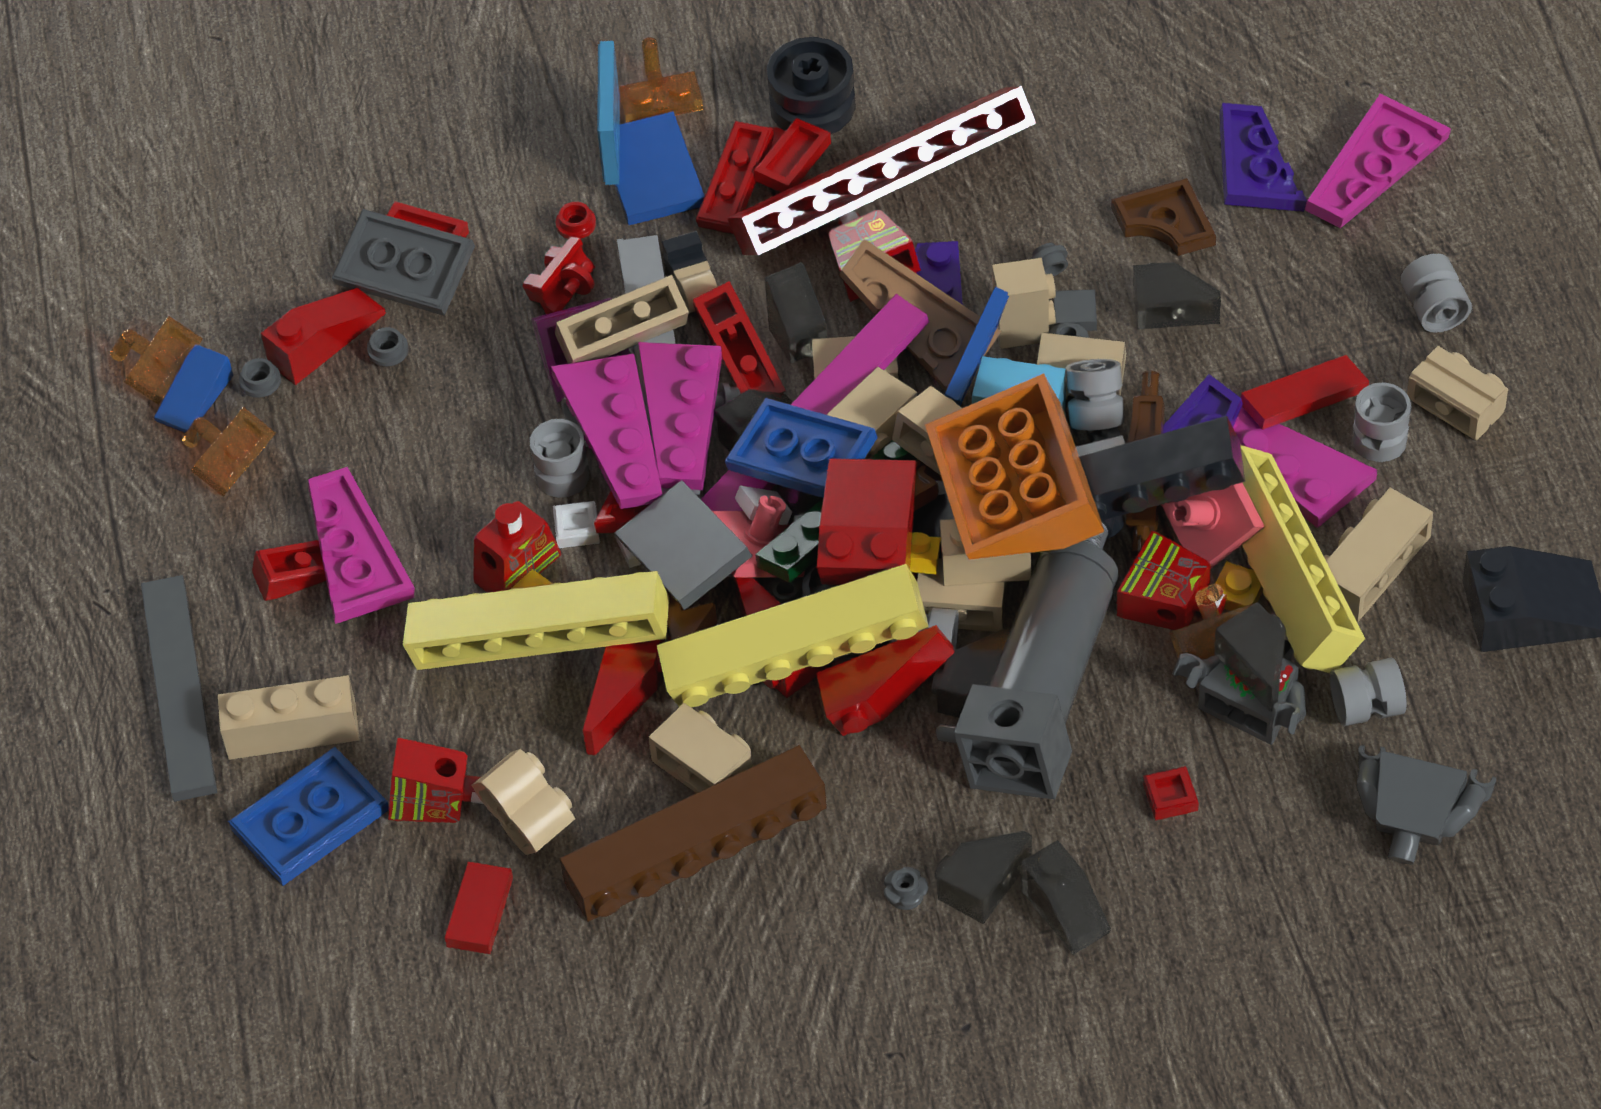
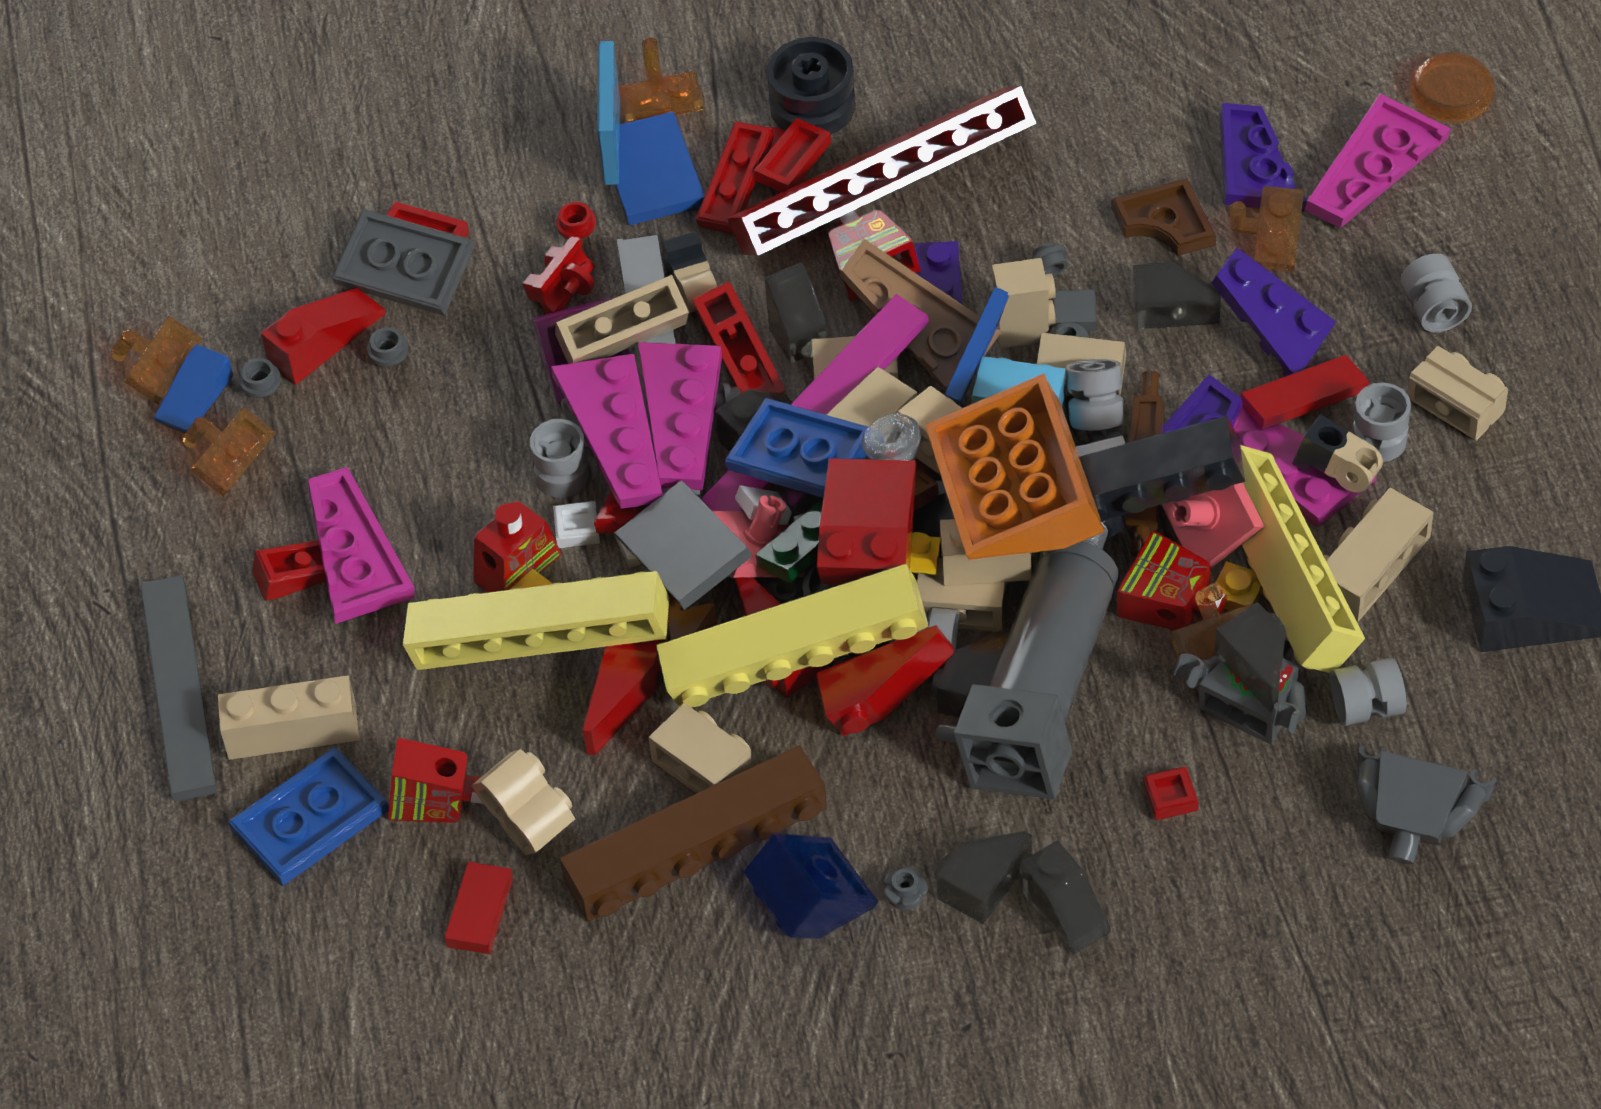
none -> clear blue slope [743,834,879,939]
none -> clear brick [861,414,921,461]
none -> dark purple wing [1211,248,1336,377]
none -> clear orange plate [1230,186,1304,271]
none -> leg [1292,414,1383,492]
none -> clear orange piece [1410,52,1494,122]

